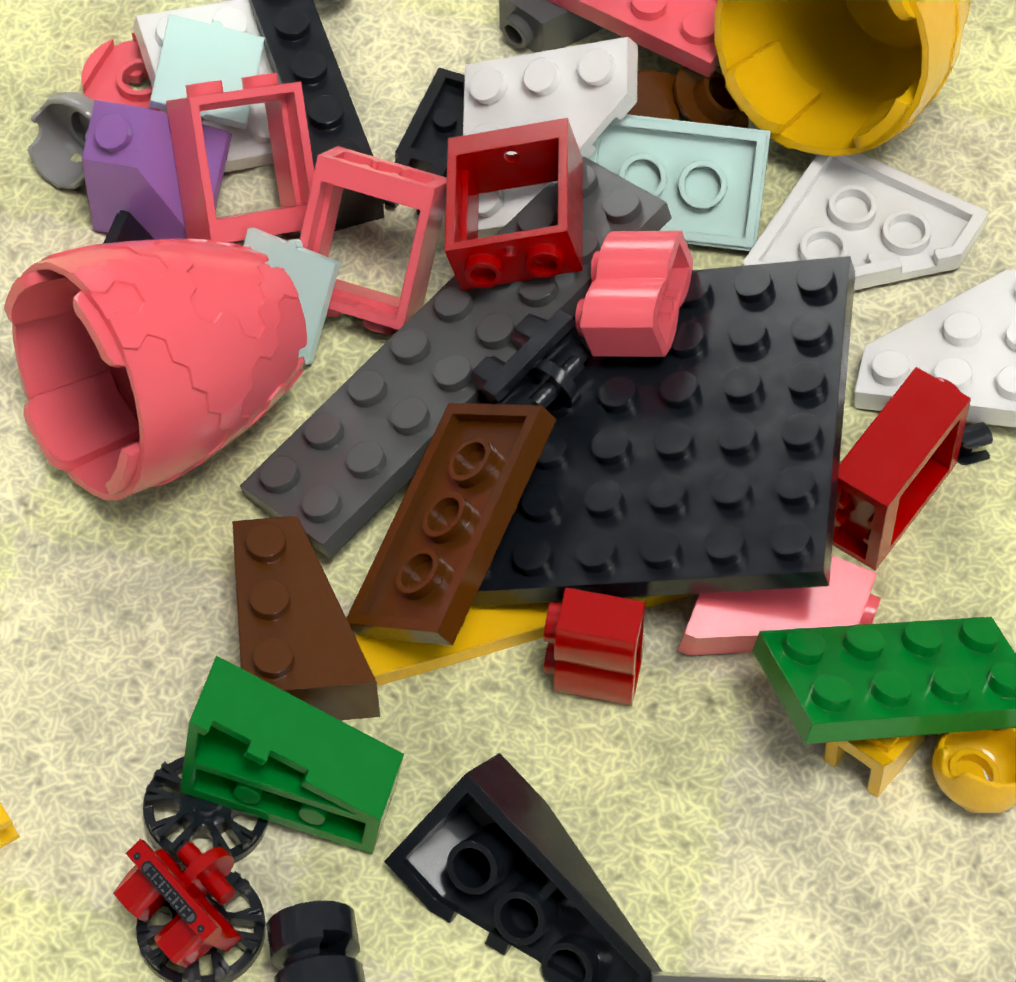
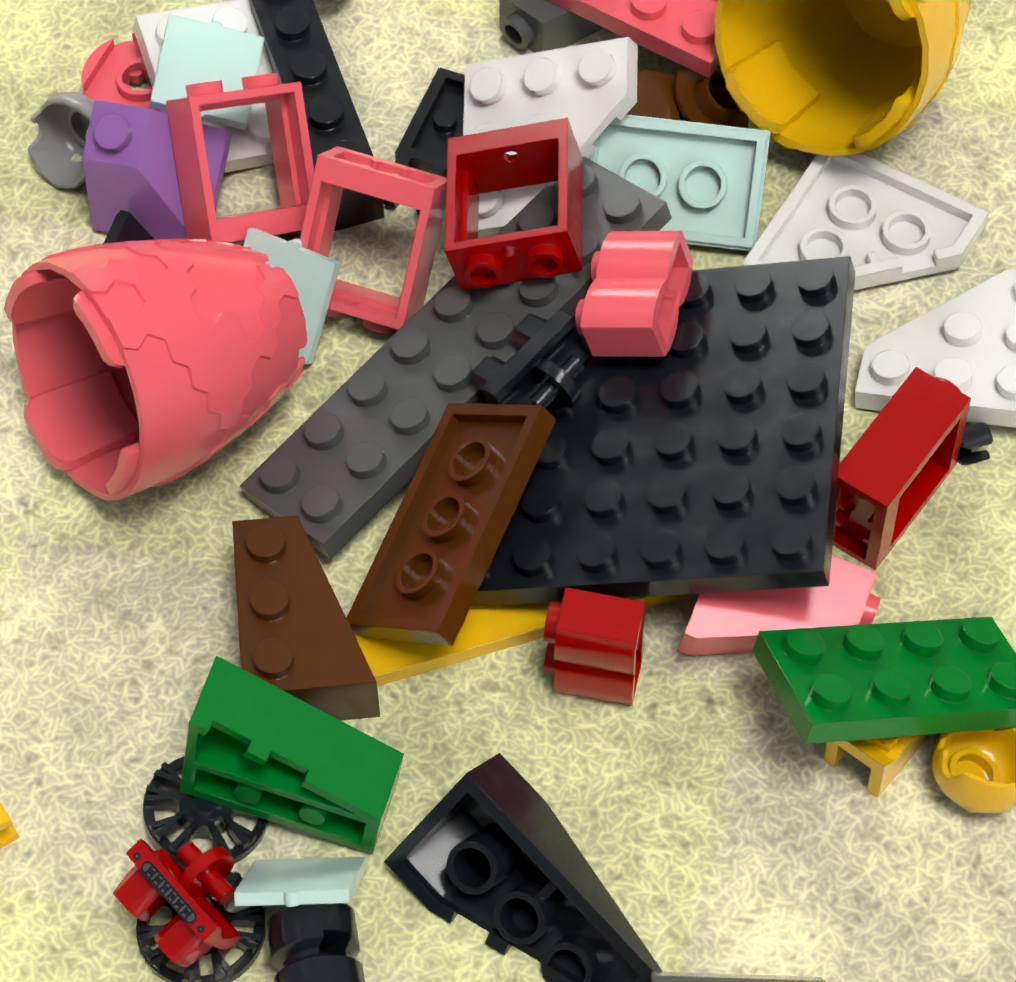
none -> light aqua piece [234,856,367,907]

